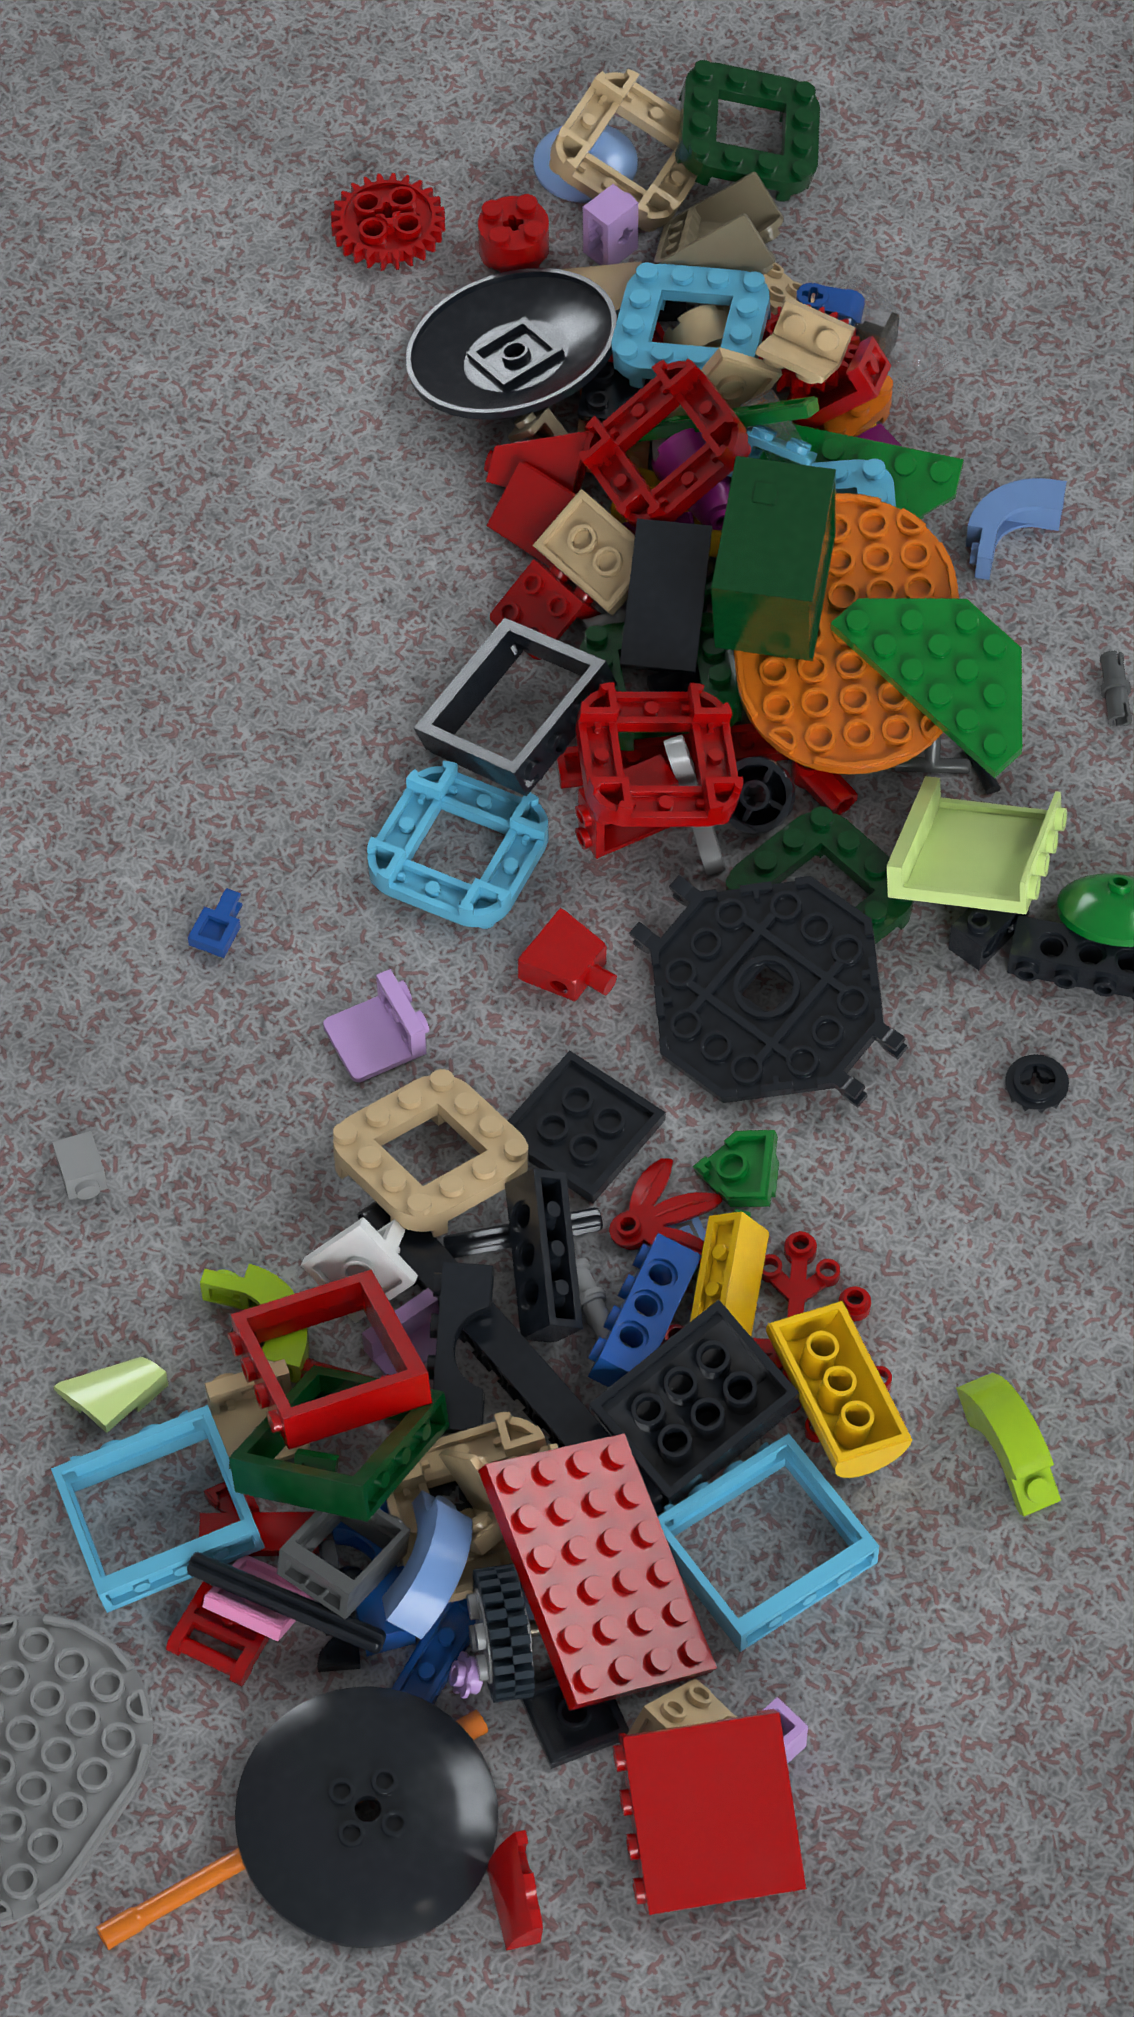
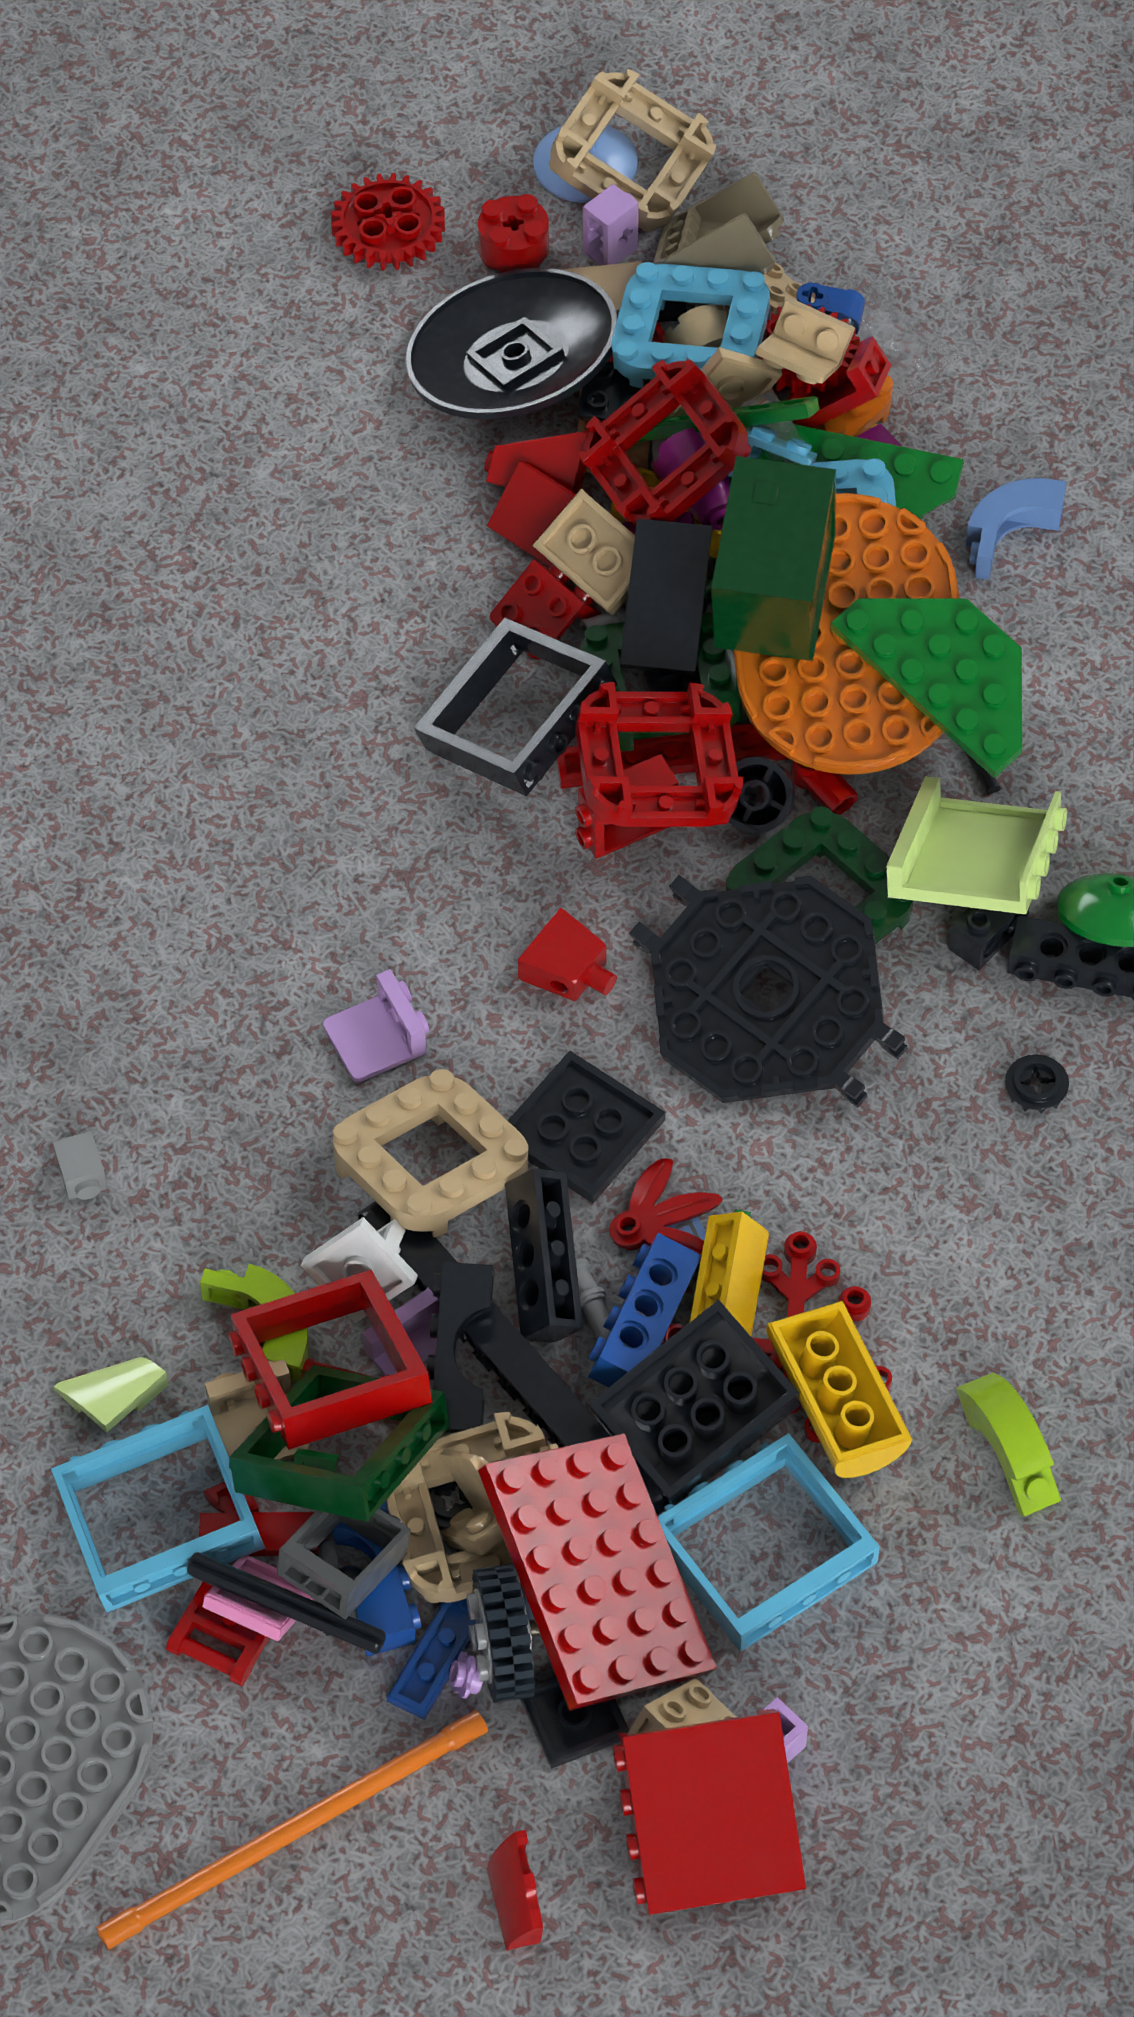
blue plate [187,888,243,958] -> none
black dish [235,1686,498,1948] -> none
black tile [317,1637,361,1672] -> none
medium azure plate [367,761,549,929] -> none
medium blue arch [382,1490,472,1640] -> none
black axle [443,1207,603,1258] -> none
dark tan bracket [508,407,568,443] -> none
light grey beam [664,735,726,876] -> none
dark green plate [675,60,820,201] -> none
green plate [693,1130,779,1207] -> none
clear smoke panel [854,312,899,359] -> none
dark grey piece [894,736,971,774] -> none
dark grey pin [1100,650,1132,726] -> none

